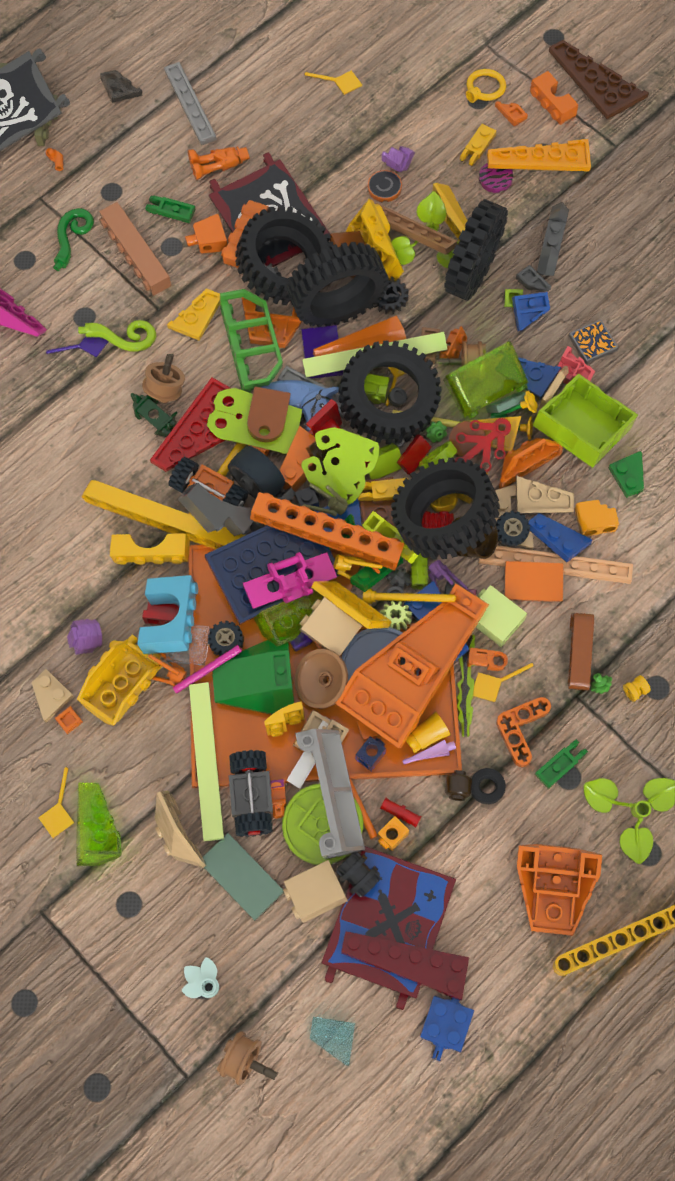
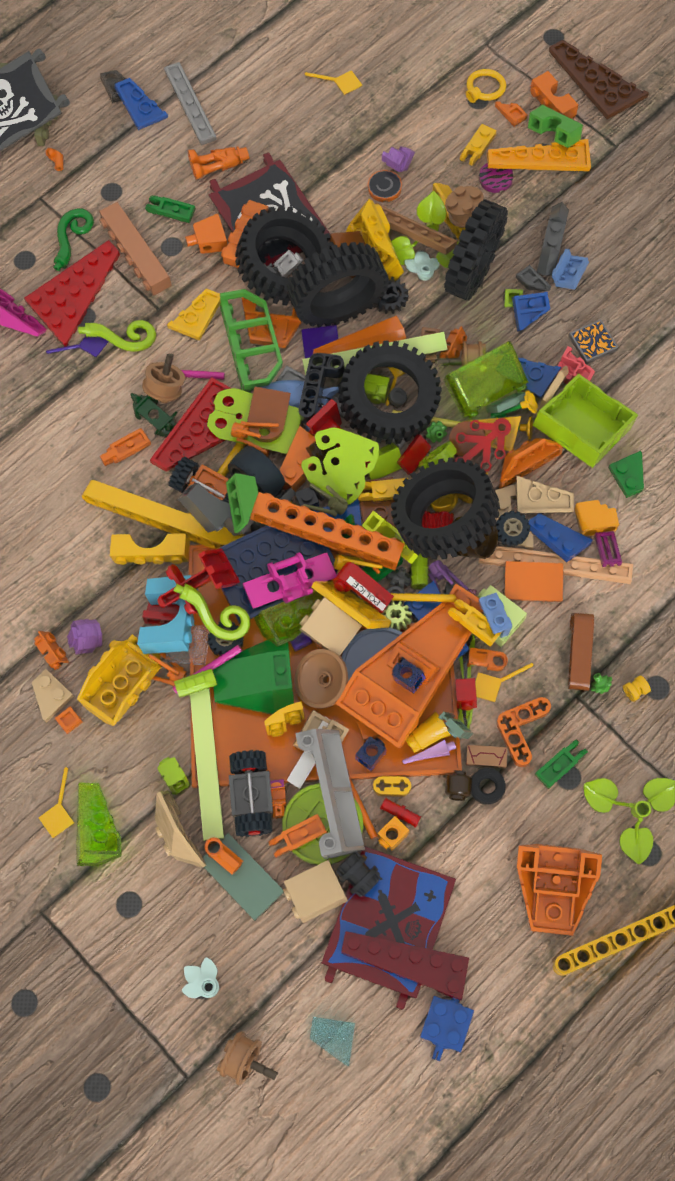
none -> red wing [24,240,120,347]
none -> orange hinge [34,631,69,670]
none -> orange hinge [100,428,151,466]
none -> blue wing [114,78,168,130]
none -> red piece [157,548,240,614]
none -> lime brick [157,757,190,795]
none -> lime plant [173,583,250,641]
none -> lime axle [174,668,217,698]
none -> dark pink bar [181,370,225,380]
none -> orange piece [204,837,244,875]
none -> bright green slope [226,473,258,533]
none -> orange plant [231,421,279,454]
none -> orange hinge [268,814,327,858]
none -> white bracket [274,250,303,278]
none -> black beam [299,353,345,425]
none -> red door [333,562,394,613]
none -> yellow beam [373,776,411,797]
none -> clear blue brick [392,659,426,694]
none -> light aqua plate [404,250,440,281]
none -> sand green plate [438,711,474,739]
none -> medium nougat wheel [445,186,484,228]
none -> yellow hinge [448,599,501,647]
none -> red brick [455,678,477,710]
none -> medium nougat tile [466,745,507,768]
none -> medium blue bracket [479,592,512,638]
none -> bright green arch [528,105,583,148]
none -> medium blue bracket [552,249,589,290]
none -> magenta tile [594,531,622,567]

